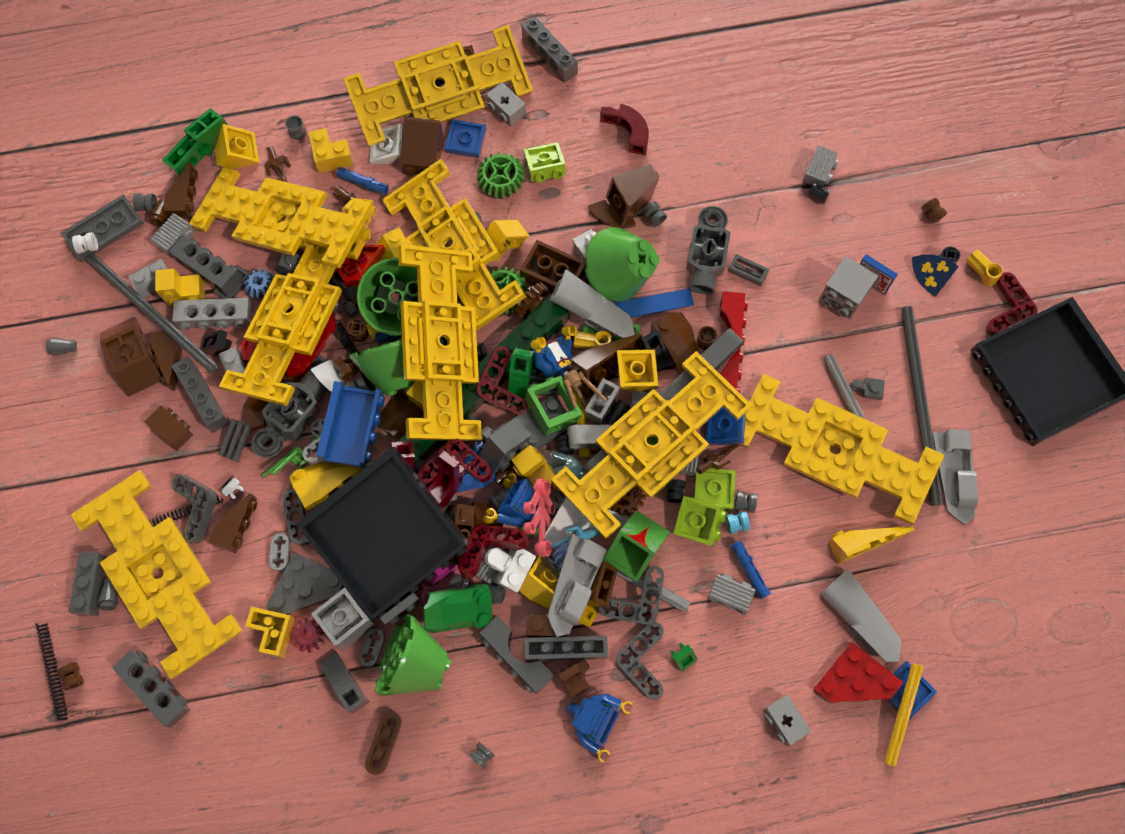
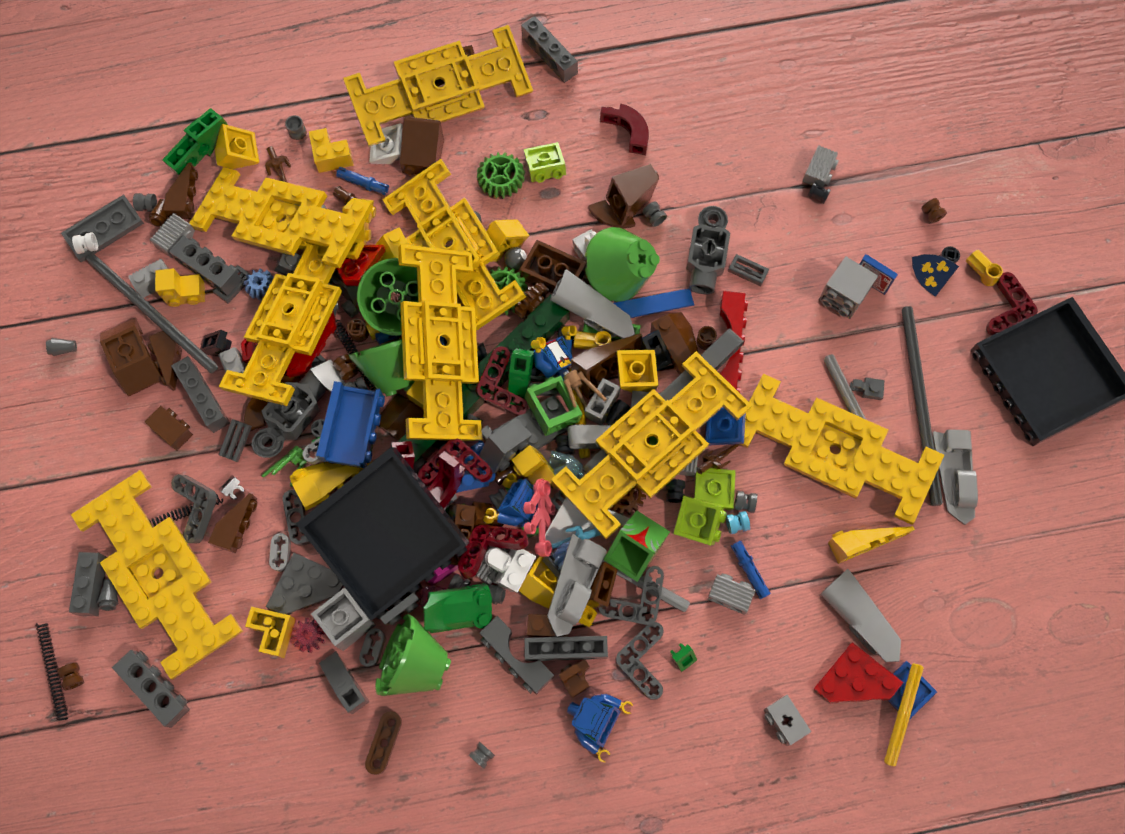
light grey brick [172,298,253,330] -> none
blue tile [444,119,486,158] -> none
light grey brick [486,82,526,126] -> none
none -> dark grey piece [504,247,527,270]

